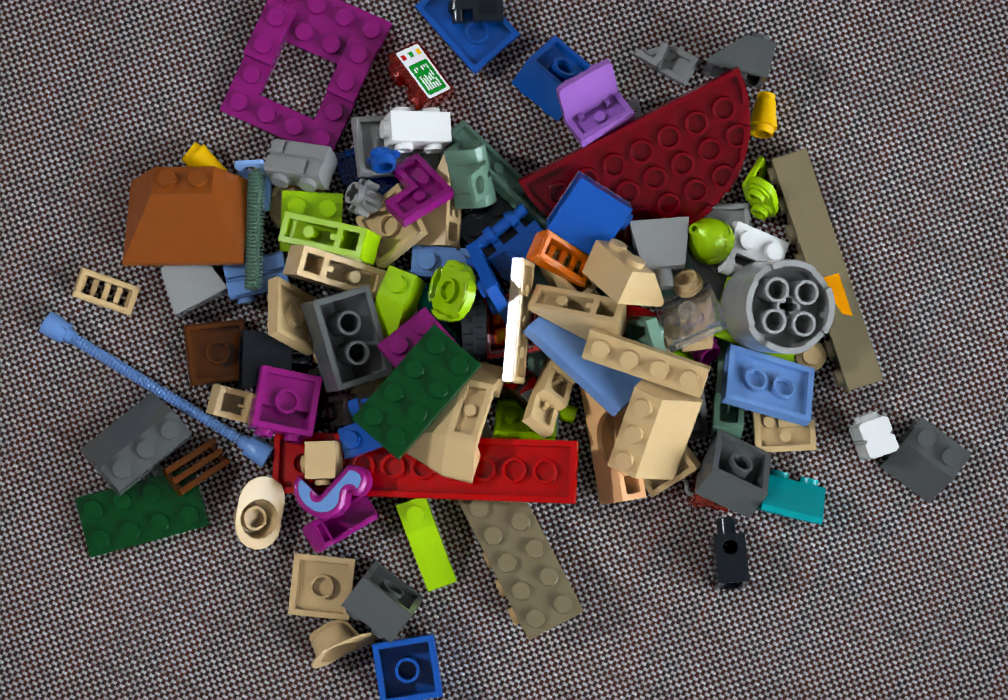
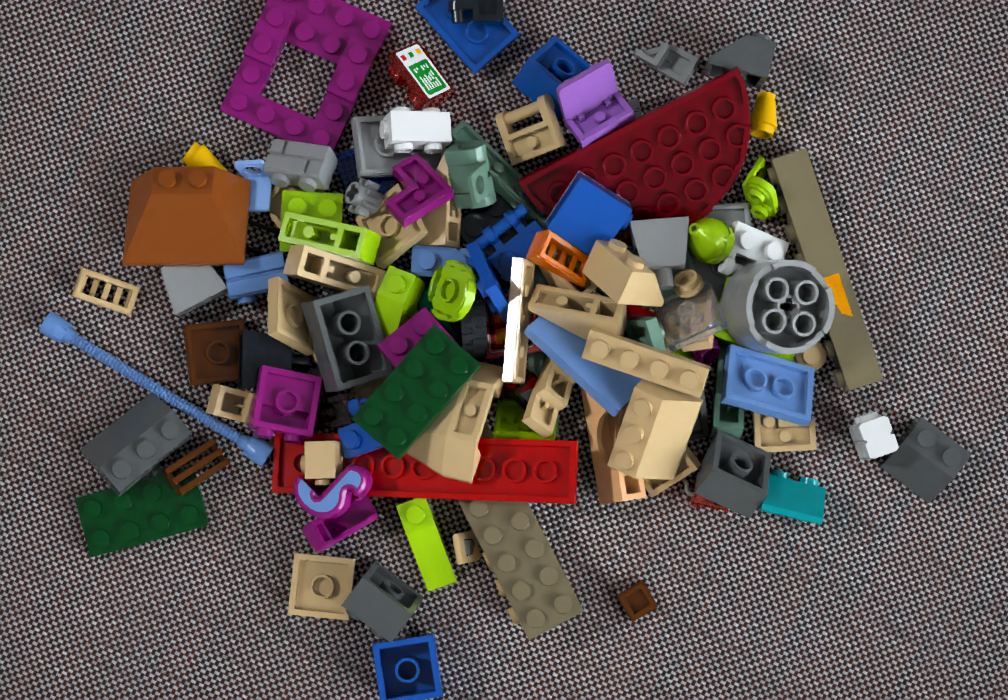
tan piece [233,476,285,550] -> none
sand green axle [244,169,266,291] -> none
tan piece [309,620,378,669] -> none
blue plate [366,147,400,174] -> none
lime hand [559,397,578,423] -> none
black torso [710,517,750,590] -> none
none -> tan slope [452,530,481,565]
none -> tan plate [495,94,567,166]
none -> reddish brown tile [616,580,658,622]

